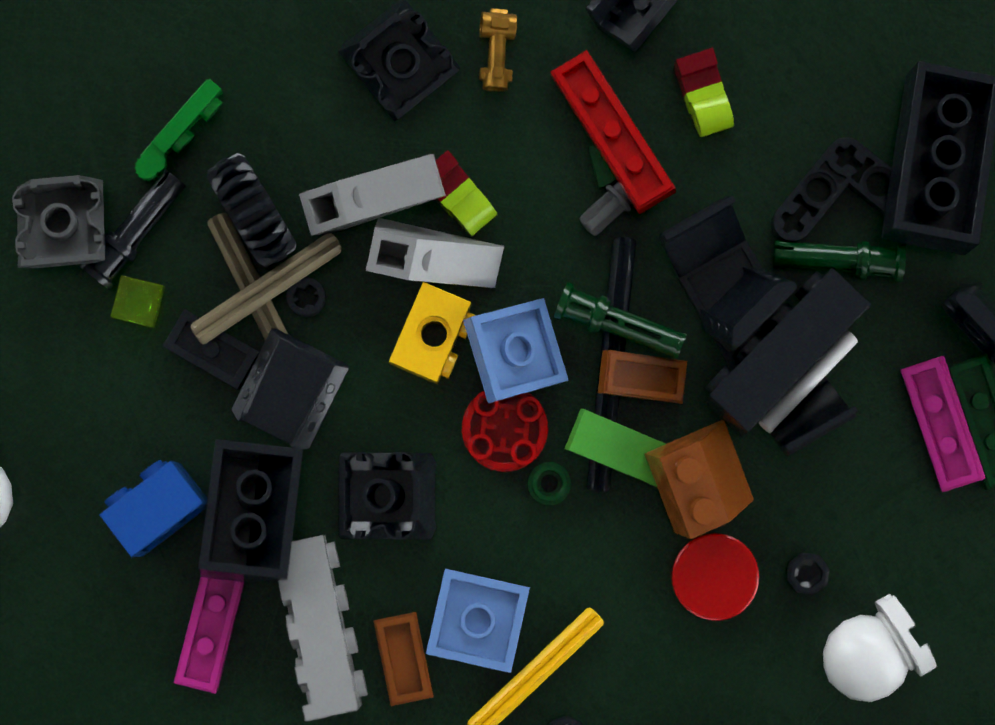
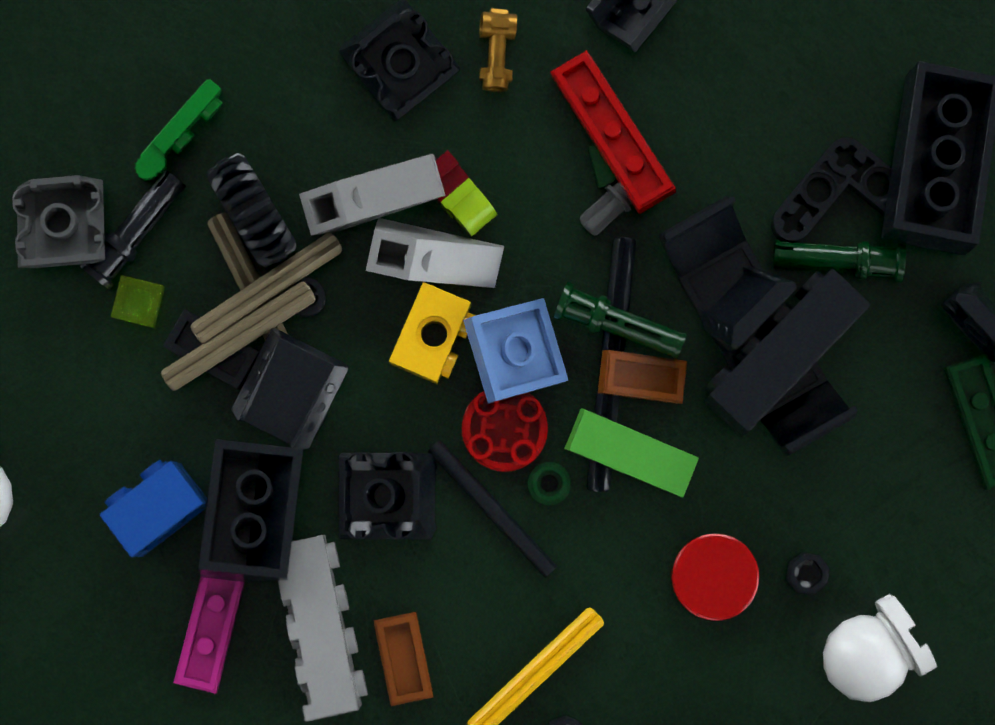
medium blue plate [426,568,530,673] -> none
dark orange slope [645,420,754,539] -> none
leg [673,47,734,137] -> none
white bar [758,330,858,433] -> none
dark pink tile [901,355,986,492] -> none
none -> dark tan axle [161,281,316,391]
none -> black bar [428,440,557,578]

